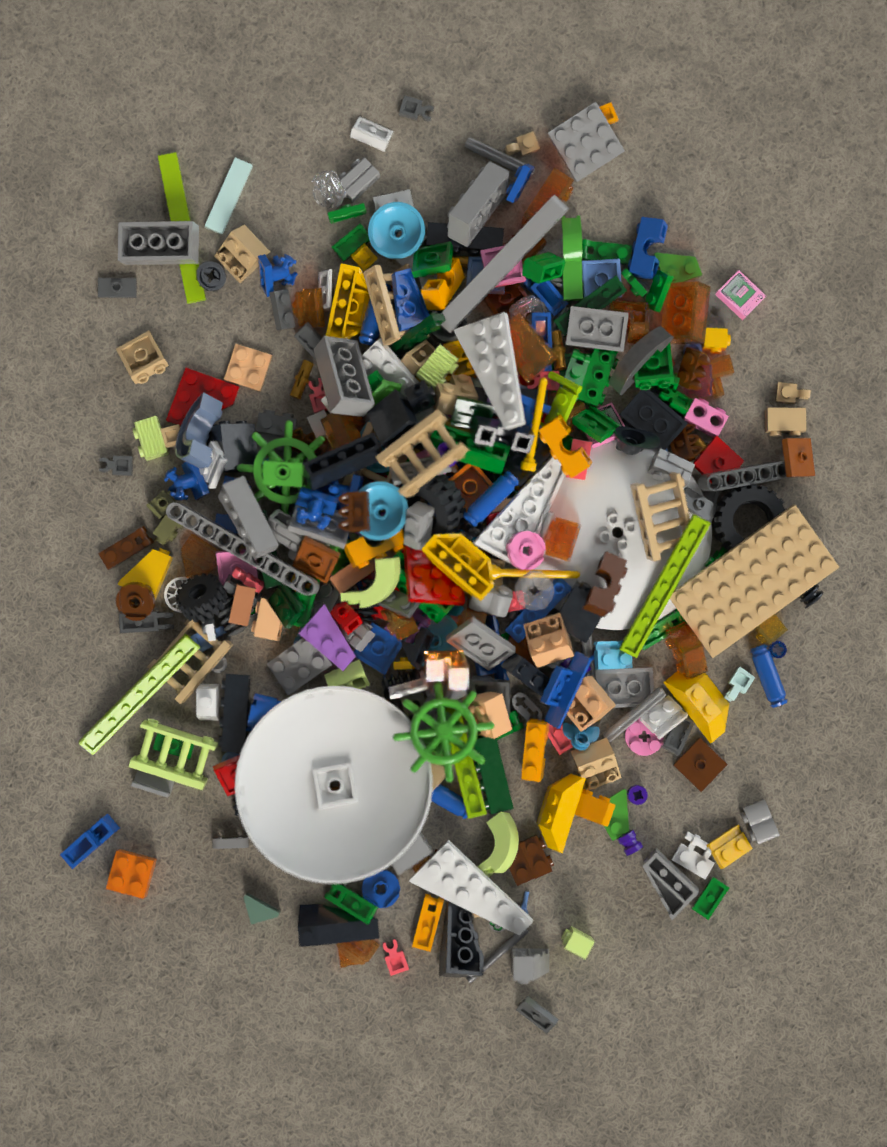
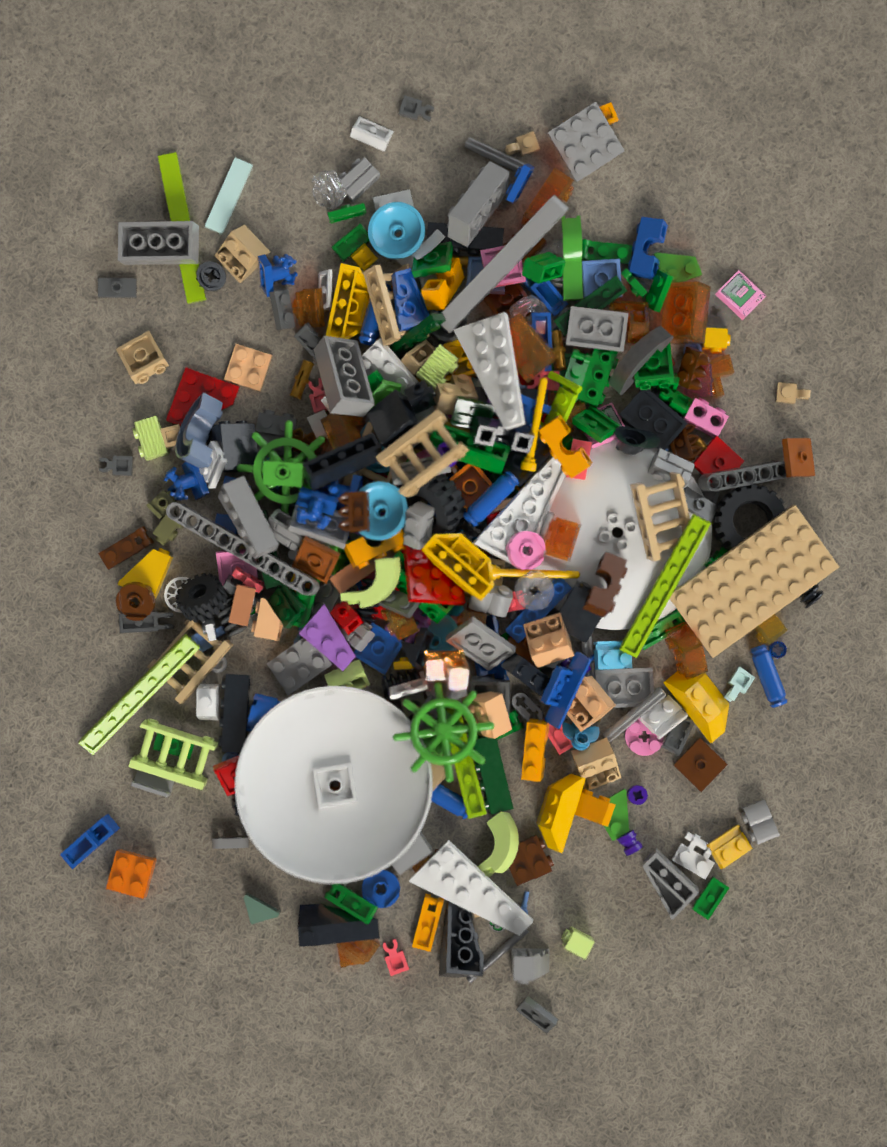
clear orange slope [181,534,220,578] -> none
tan brick [765,408,806,436] -> none
none -> white sticker [412,229,445,260]

